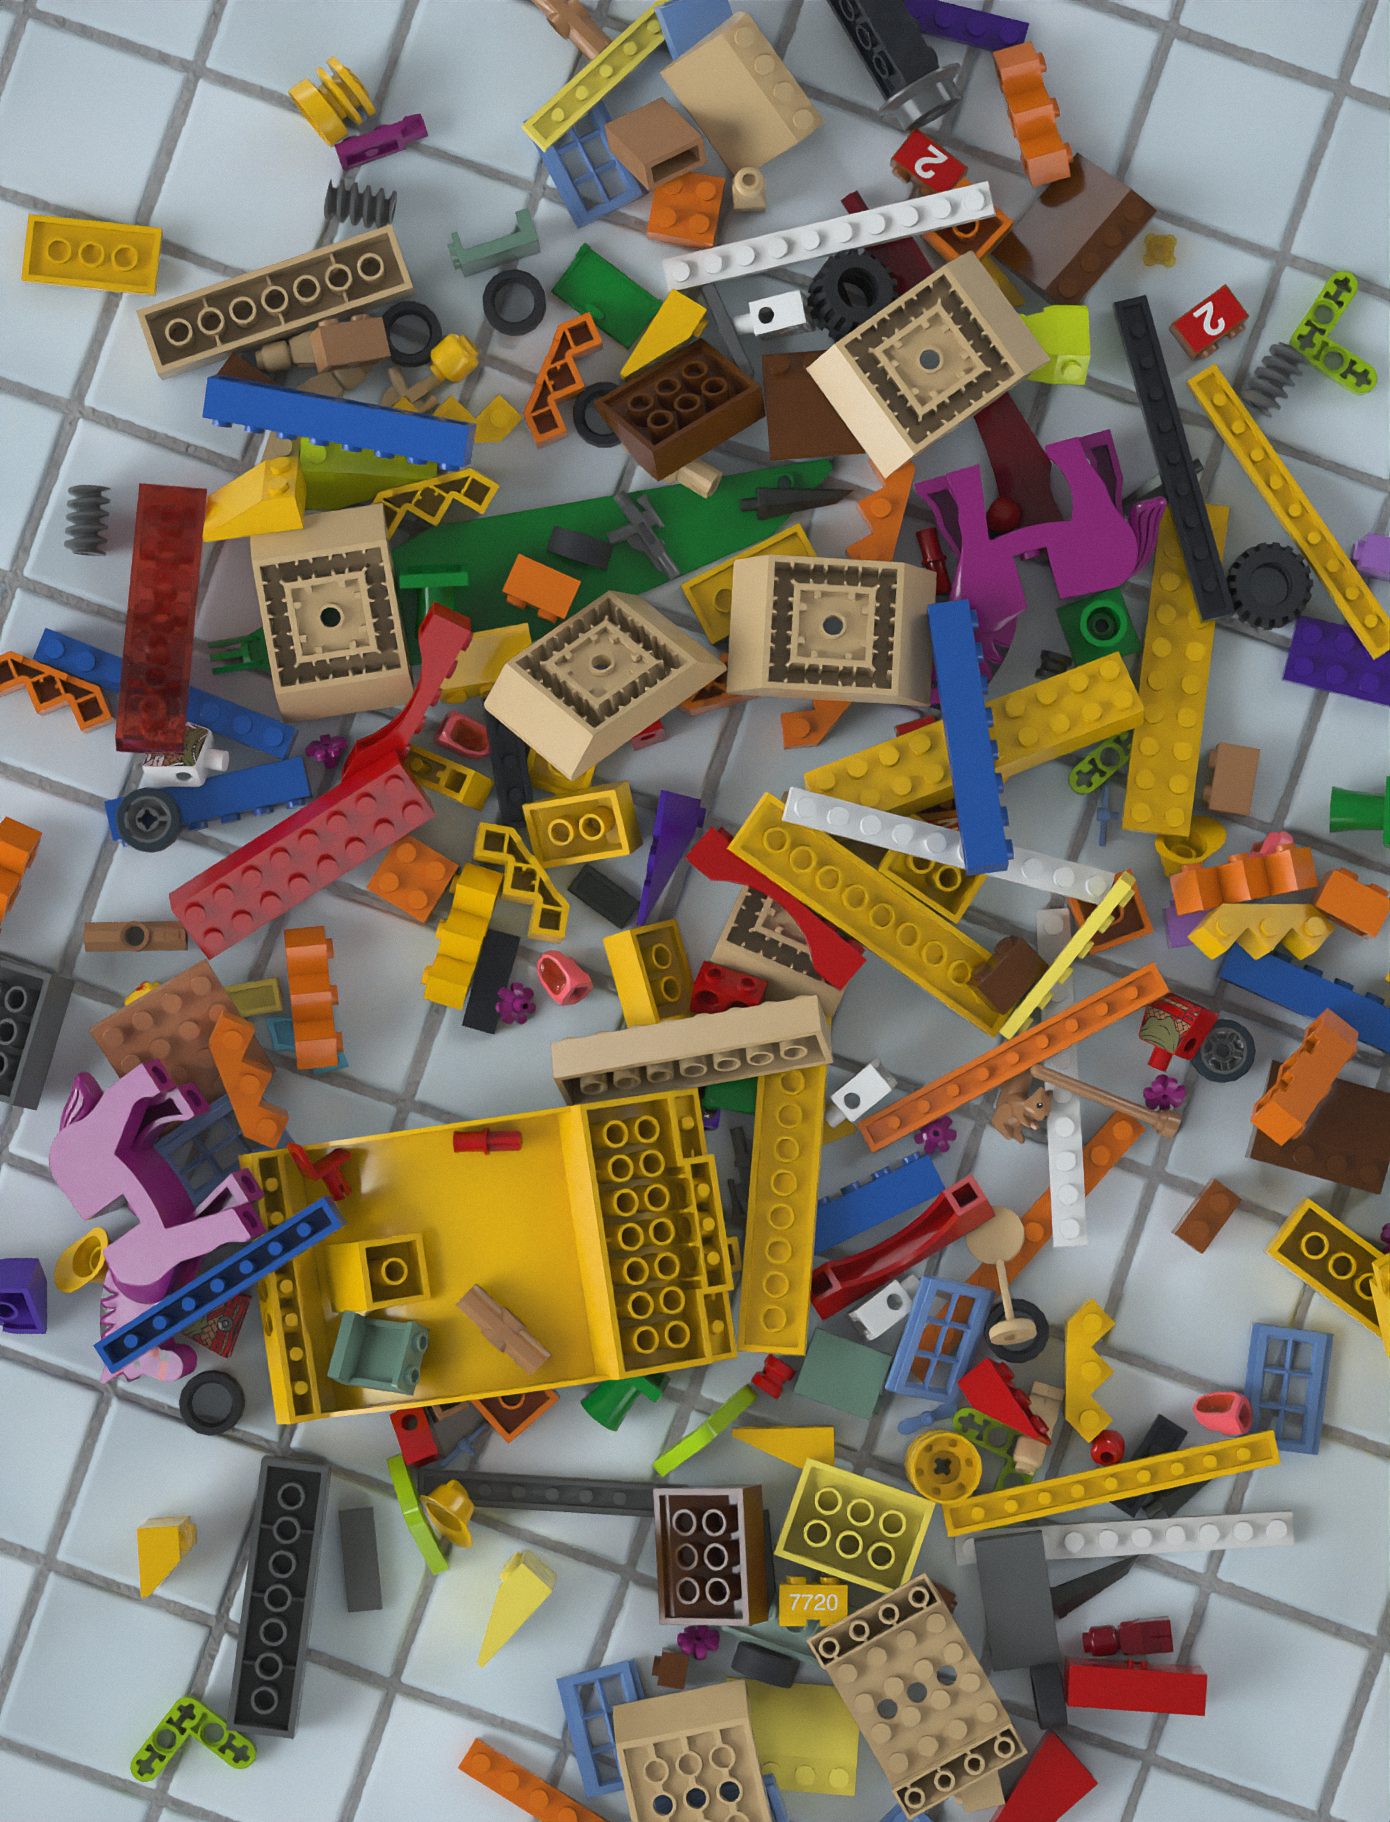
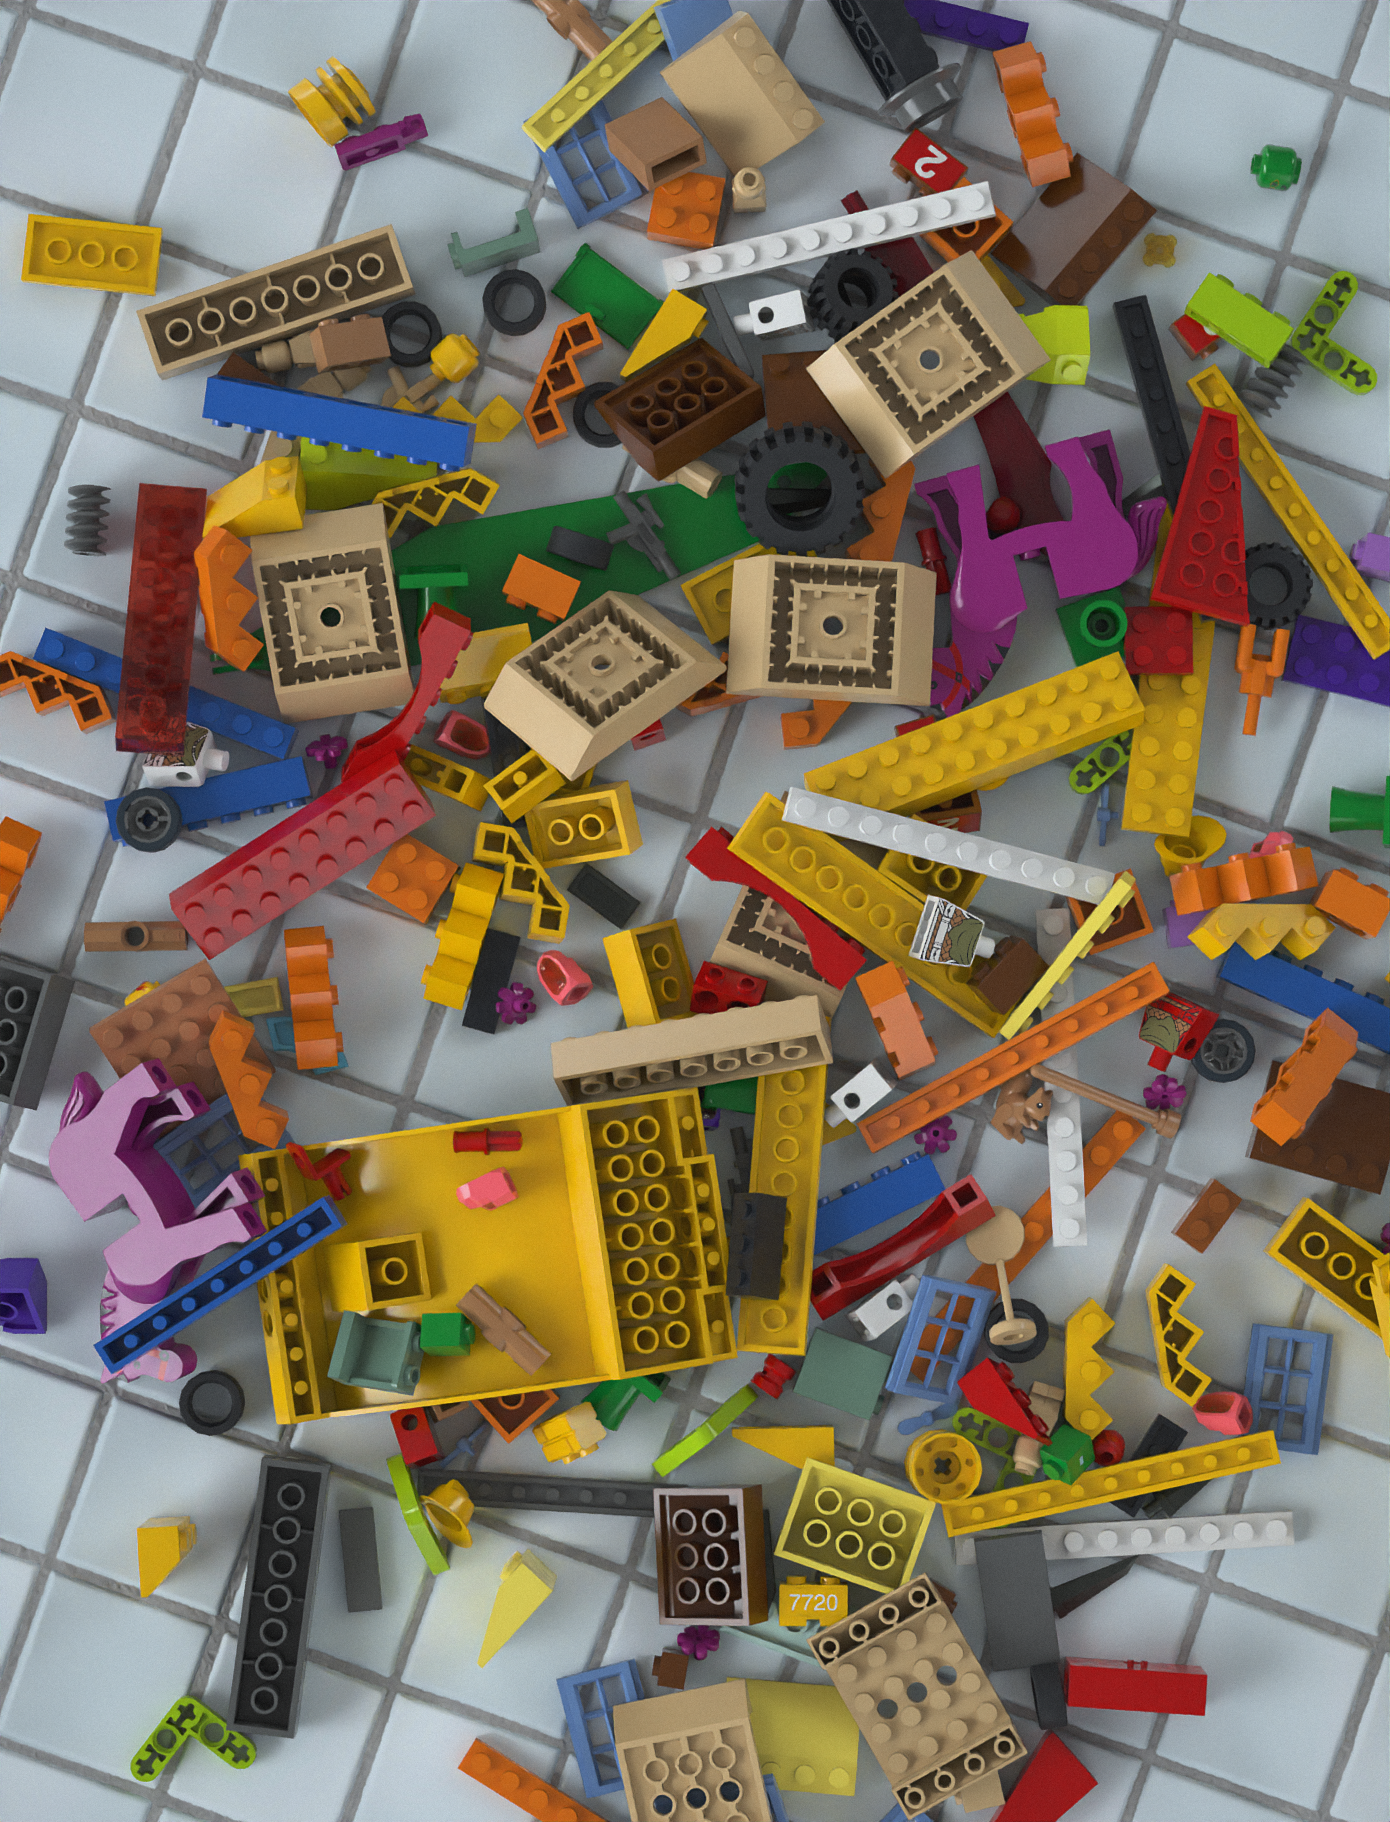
yellow piece [54,1227,113,1293] -> none
torso [180,1293,252,1359] -> none
dark grey piece [324,179,397,229] -> none
dark purple wedge [636,790,706,927] -> none
black tyre [731,1641,800,1688] -> none
blue brick [927,599,1014,876] -> none
pearl dark grey wheel [1034,650,1073,680] -> none
dark red piece [1082,1616,1174,1657] -> none
medium nougat brick [1201,742,1260,818] -> none
none -> orange brick [194,525,264,672]
none -> green brick [420,1313,476,1356]
none -> coral rock [456,1167,519,1211]
none -> yellow brick [483,749,566,823]
none -> yellow brick [532,1401,607,1464]
none -> black brick [725,1193,787,1300]
none -> black tyre [734,421,865,557]
none -> orange brick [855,961,939,1081]
none -> torso [908,895,995,967]
none -> green brick [1040,1424,1095,1485]
none -> red plate [1123,606,1194,676]
none -> yellow brick [1145,1263,1212,1407]
none -> red wing [1150,406,1250,627]
none -> lime brick [1184,272,1294,369]
none -> orange plant [1234,624,1290,736]
none -> green head [1250,144,1302,191]

